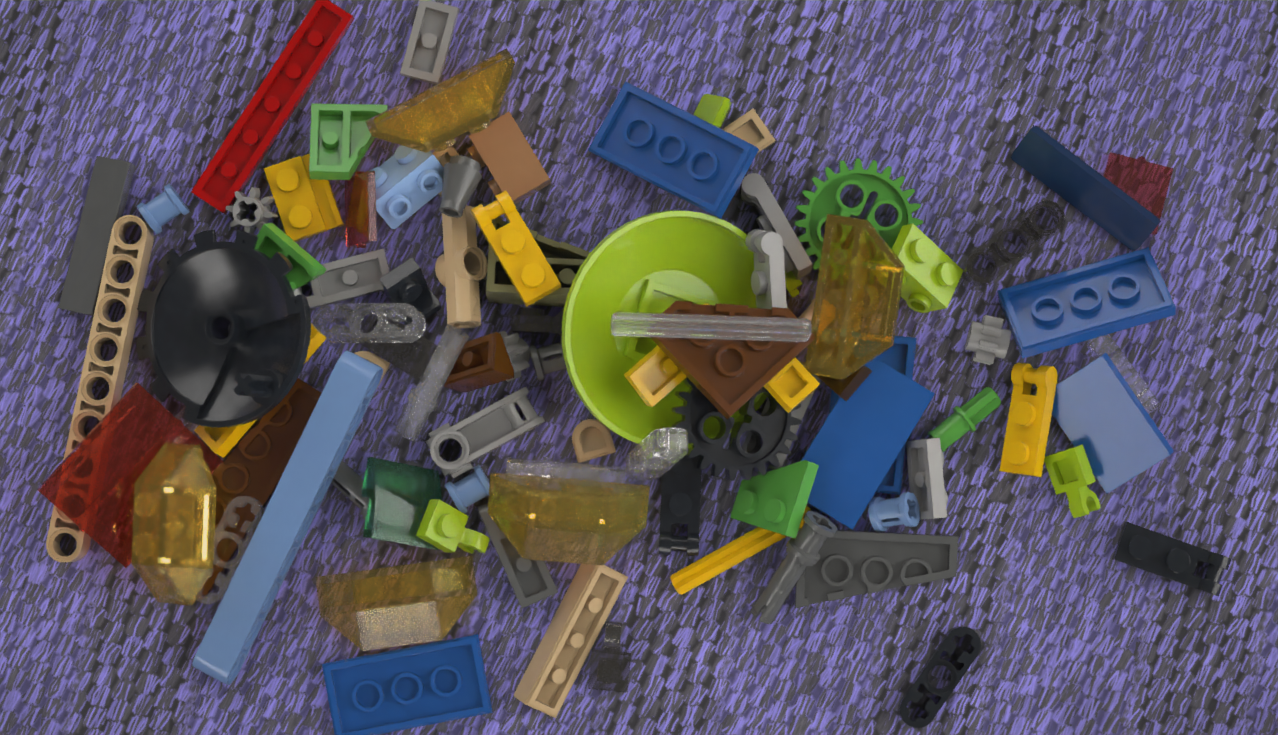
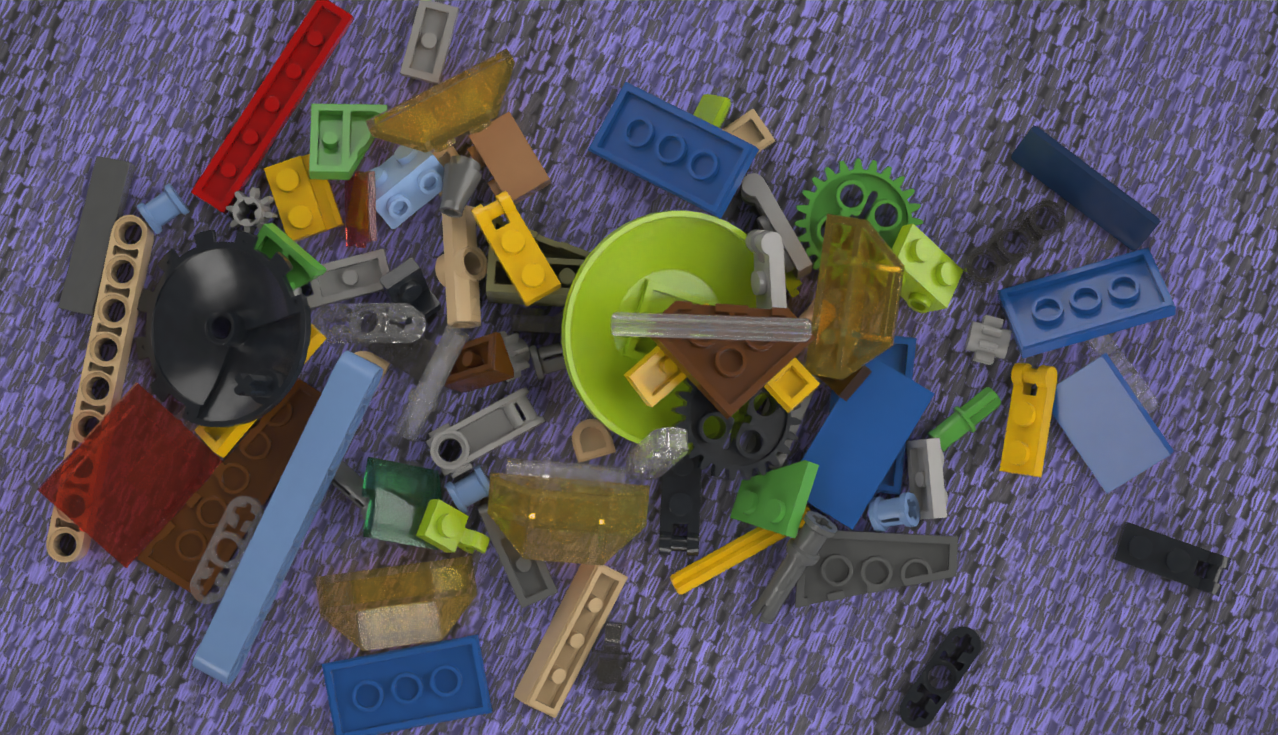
clear yellow wedge [131,443,217,606] -> none
lime plate [1044,444,1100,518] -> none
clear red piece [1104,152,1173,235] -> none

